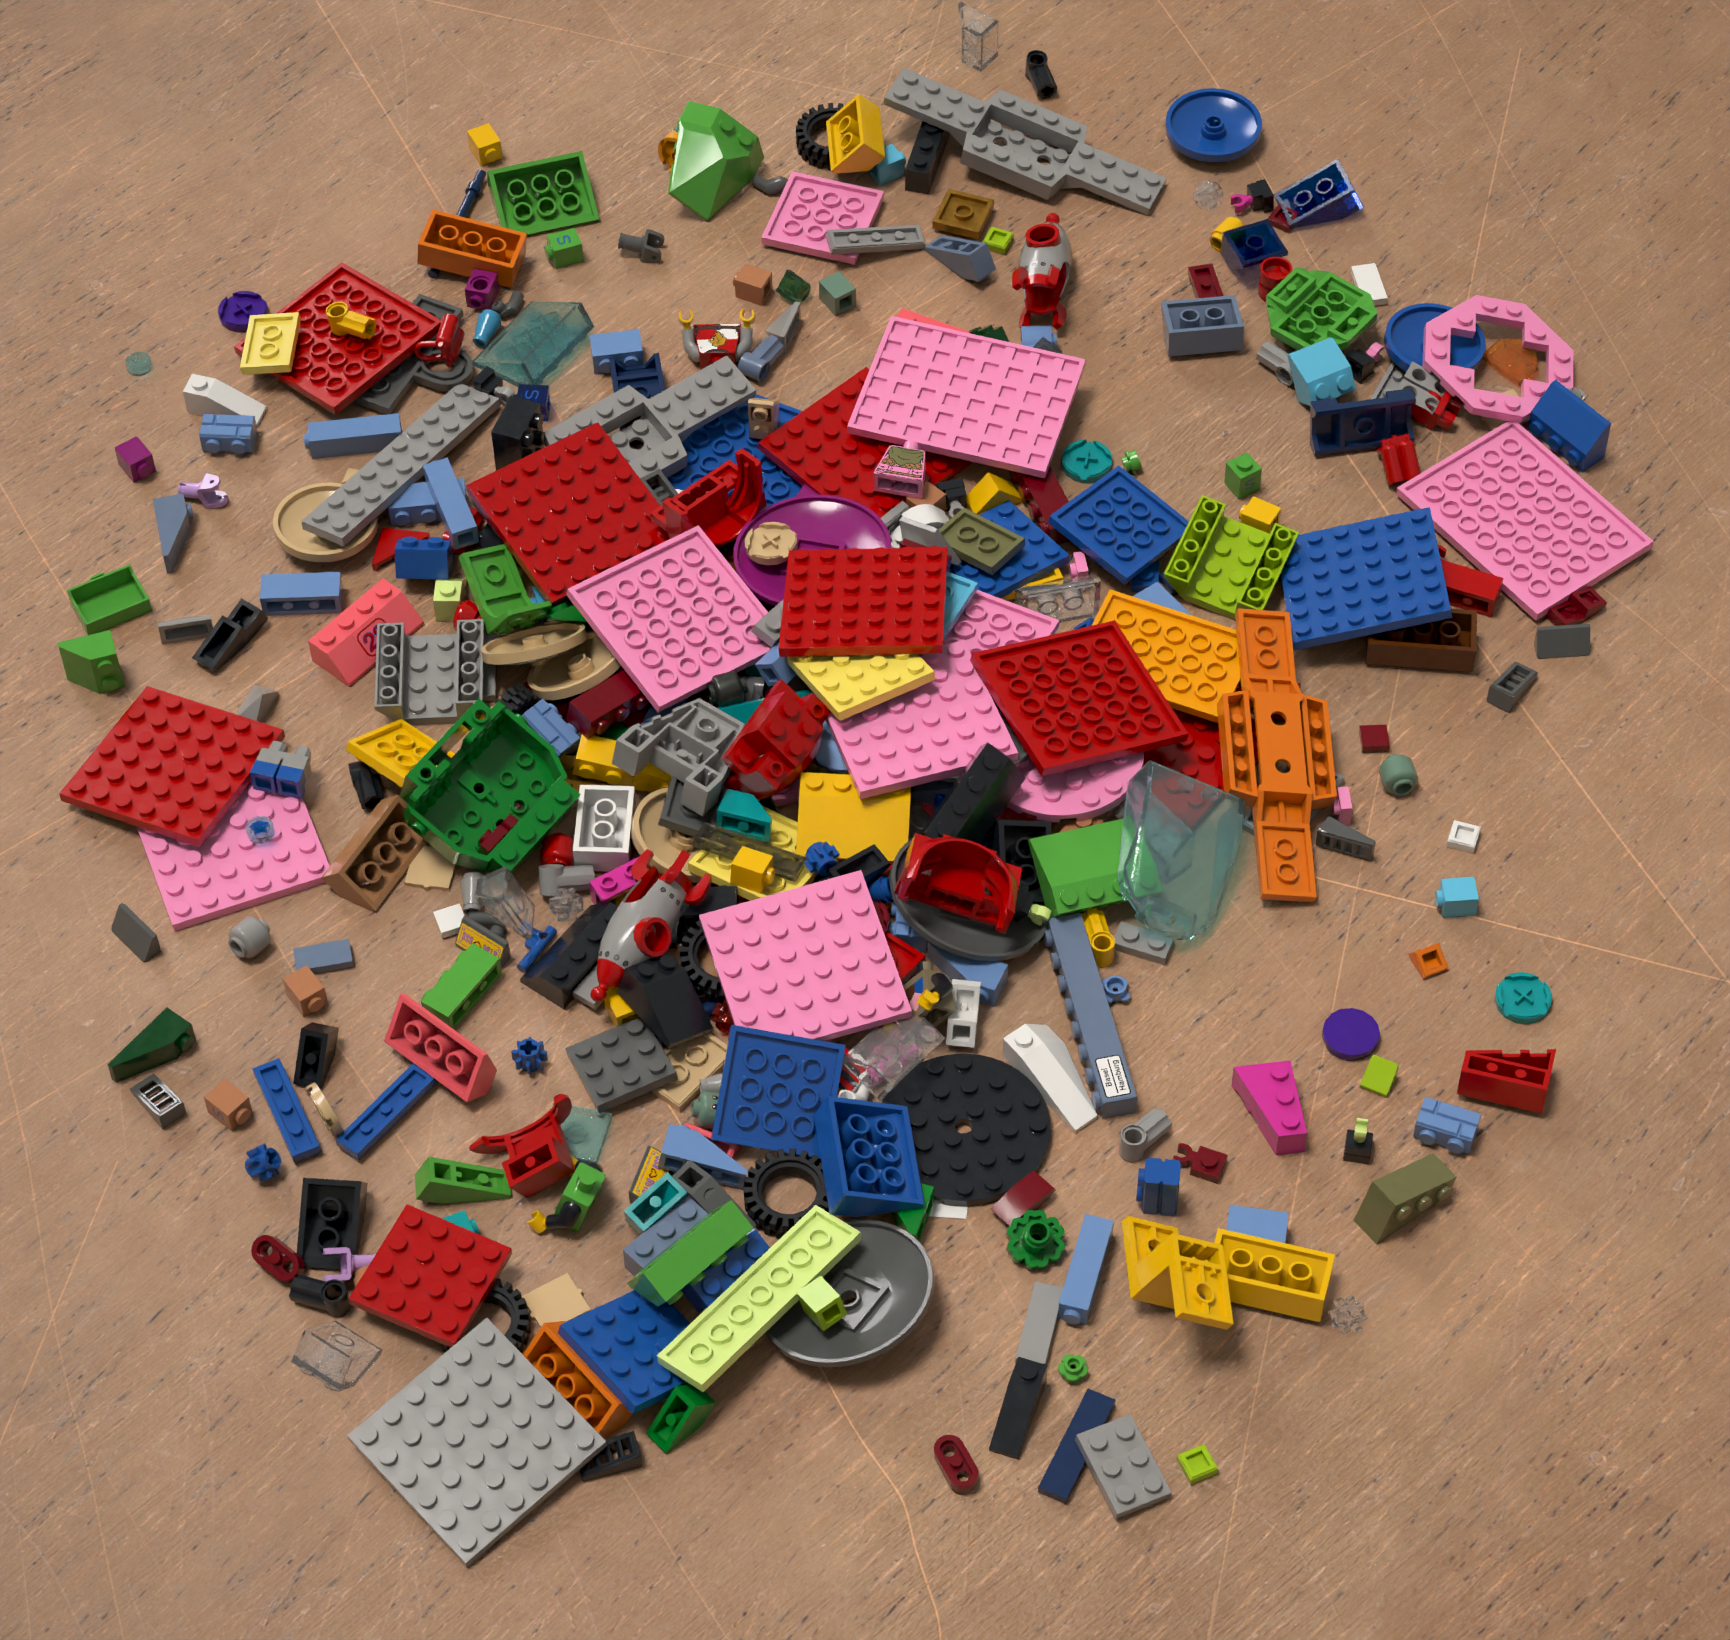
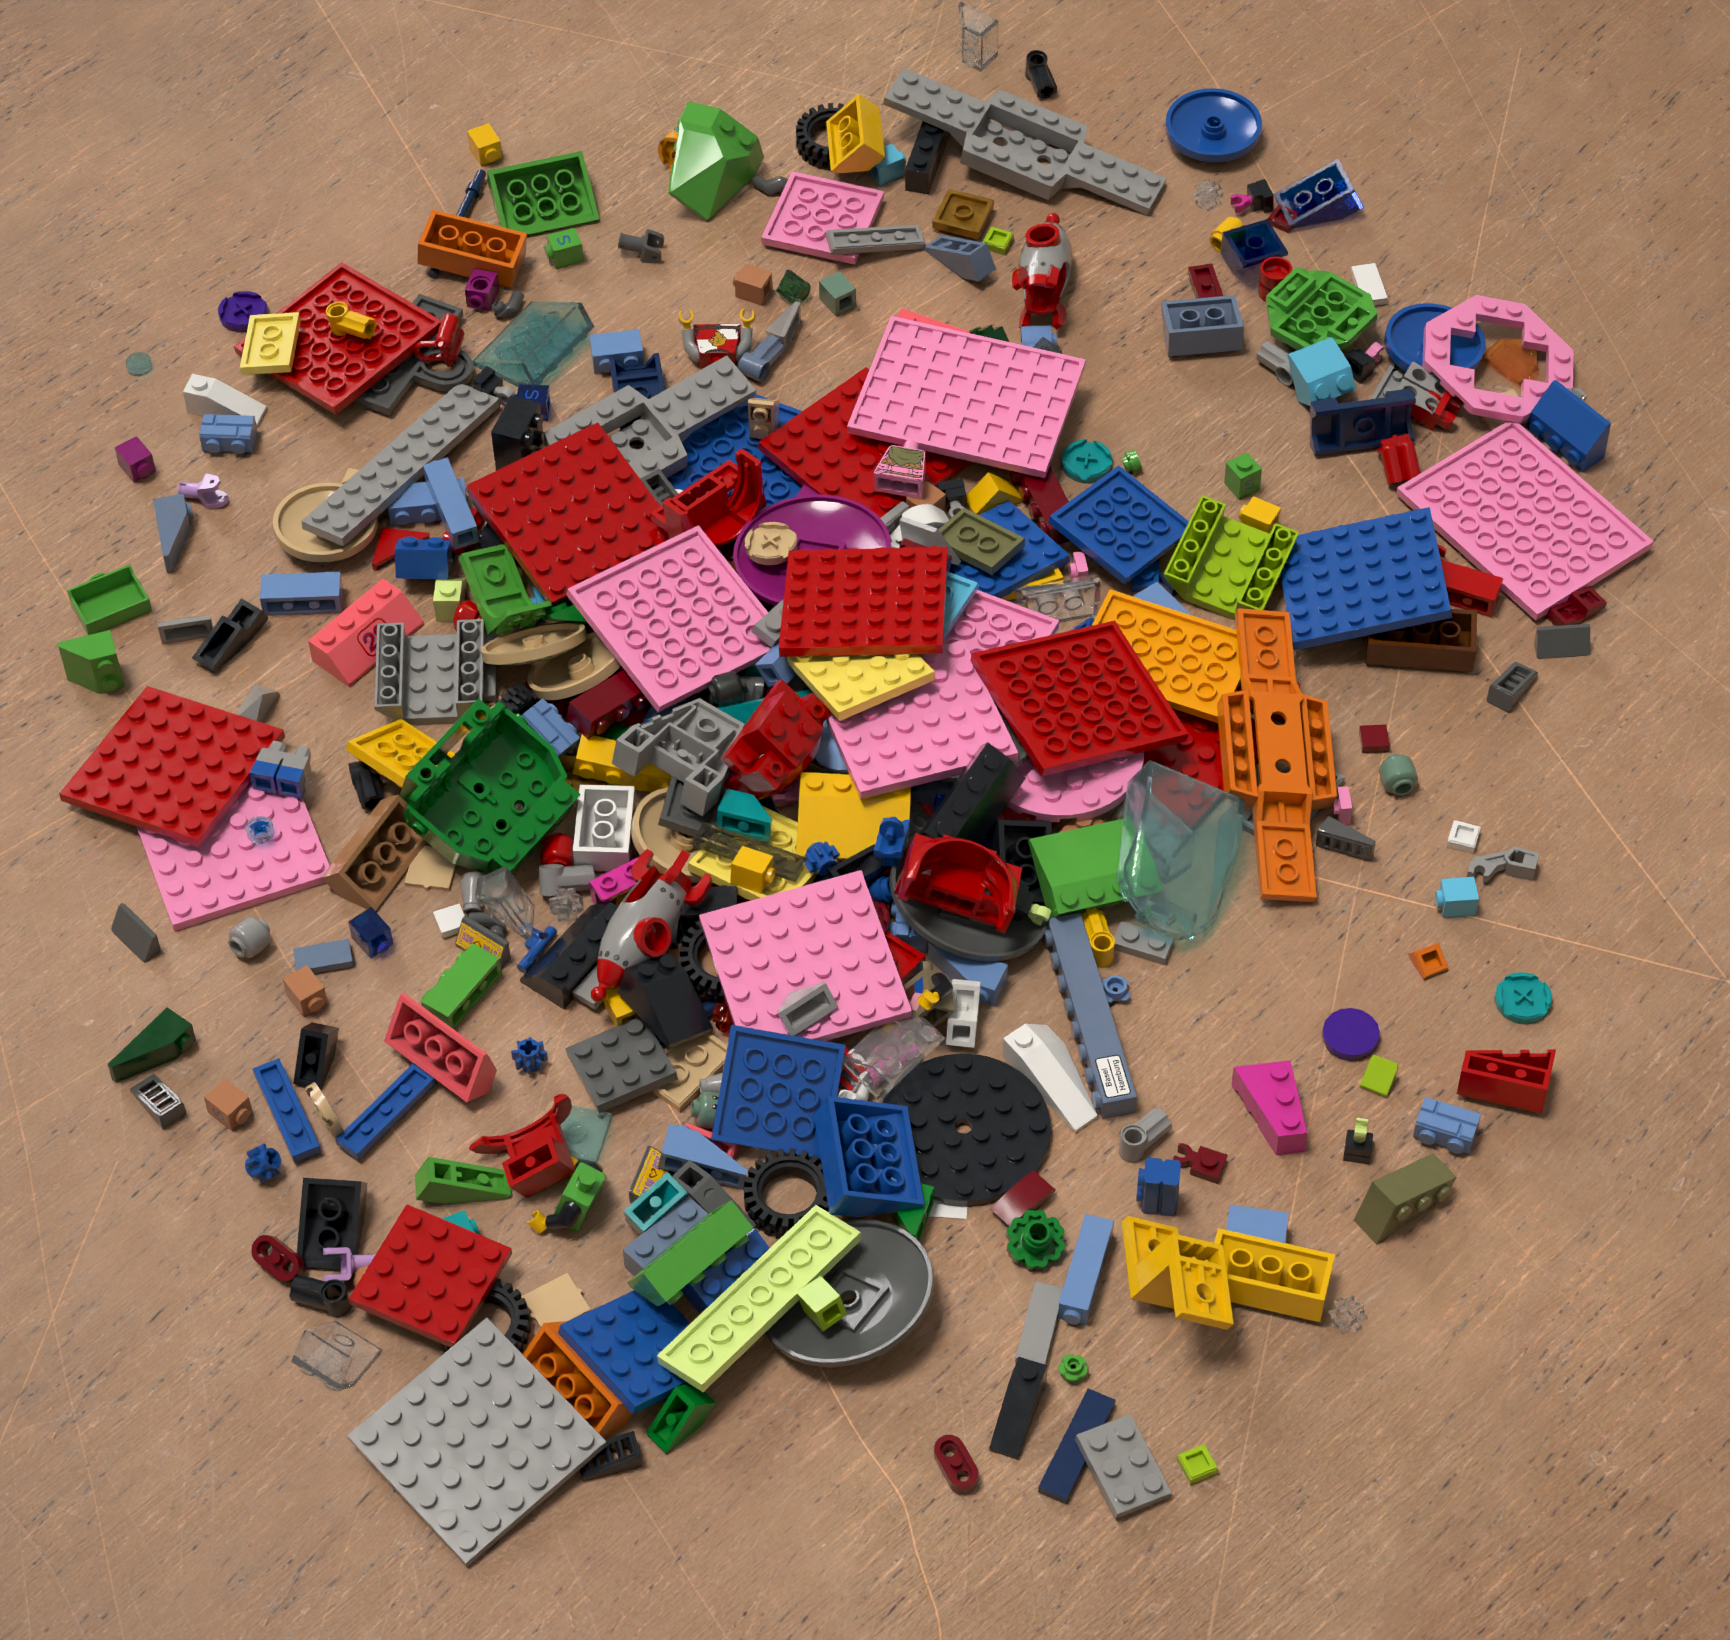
medium blue brick [304,413,402,459] -> none
dark azure cone [473,309,501,348] -> none
dark red plate [477,813,519,856] -> none
none -> clear blue brick [348,907,393,959]
none -> light grey slope [777,982,838,1036]
none -> blue hips [874,817,911,867]
none -> light grey piece [1467,846,1540,883]

